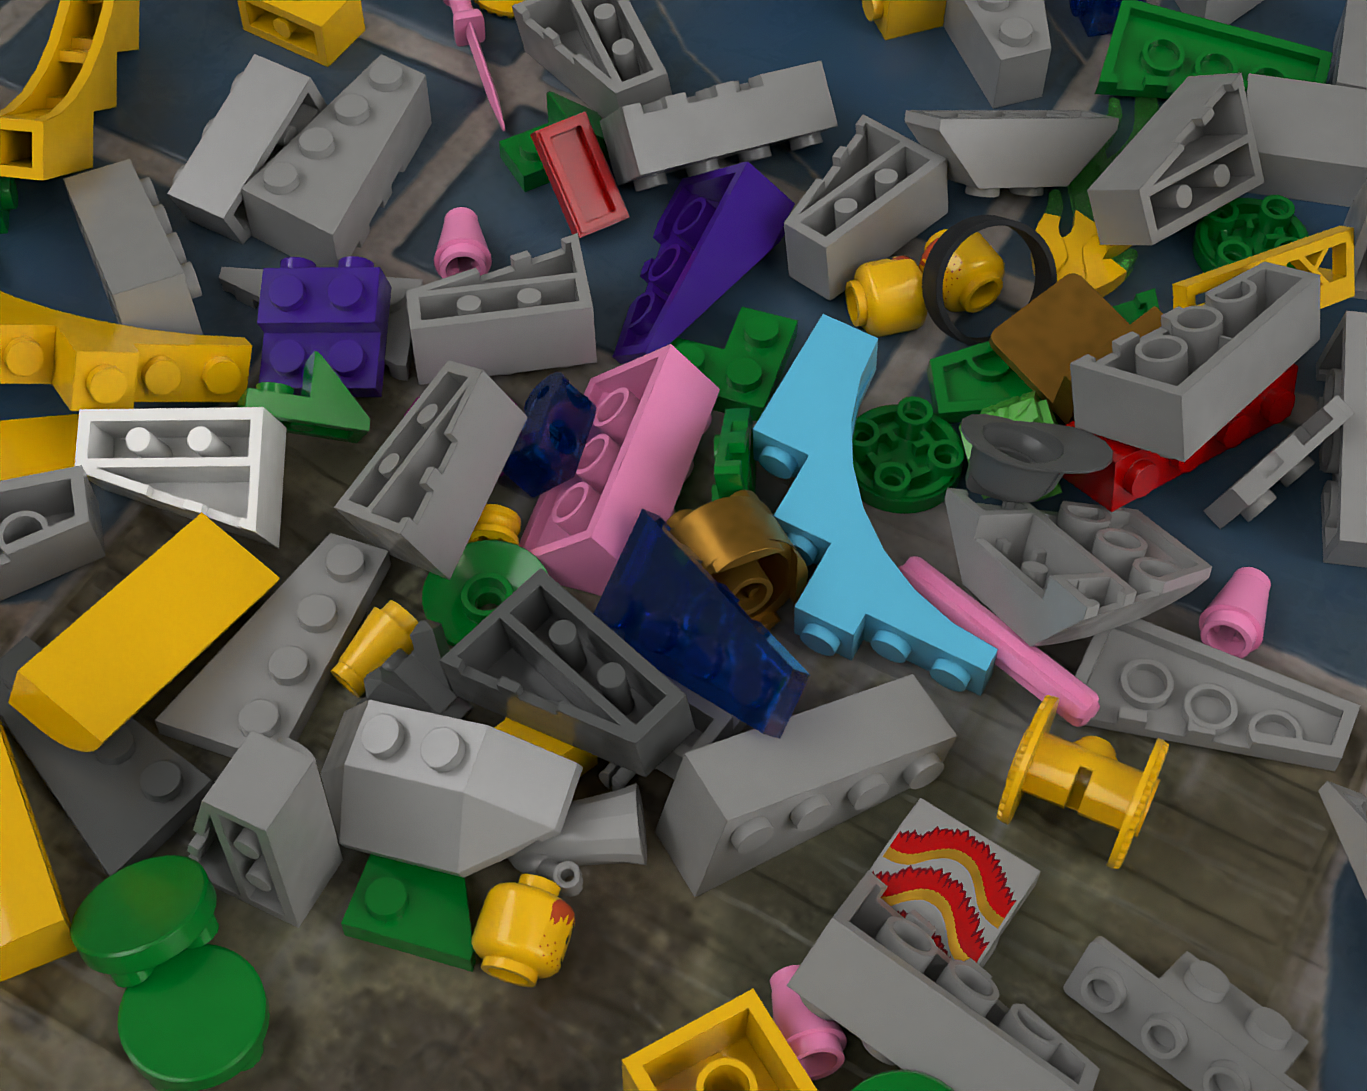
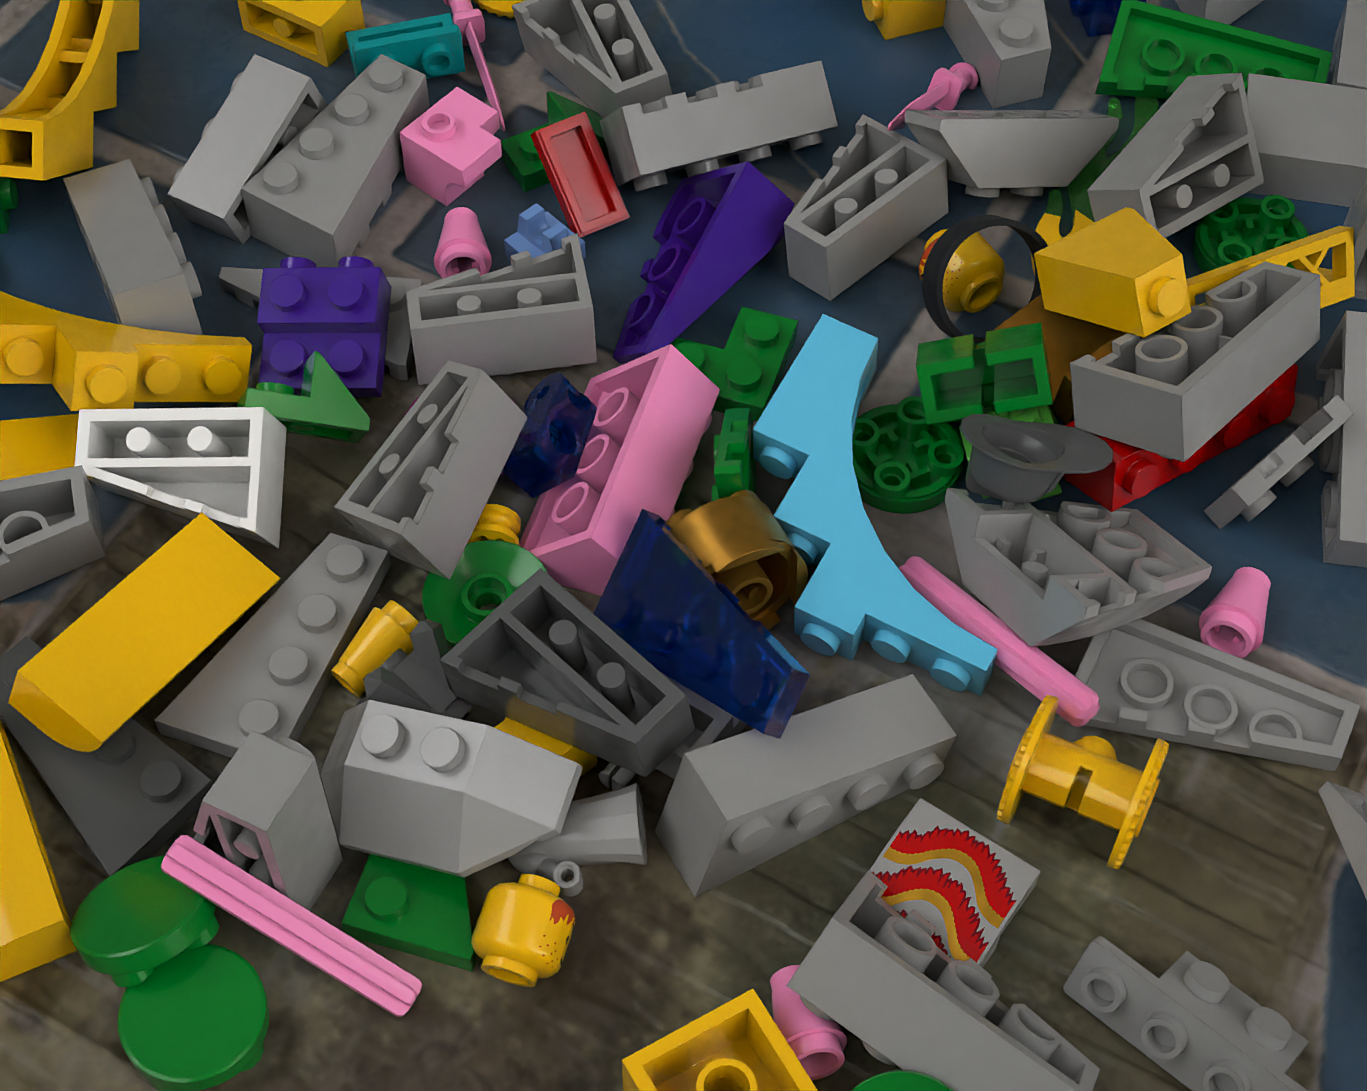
yellow head [845,255,928,337] -> none
none -> bright pink axle [160,835,422,1017]
none -> teal bracket [345,13,465,79]
none -> bright pink brick [399,87,502,206]
none -> medium blue tile [504,203,586,259]
none -> bright pink sword [887,62,979,131]
none -> green piece [916,322,1053,425]
none -> yellow slope [1034,207,1191,338]

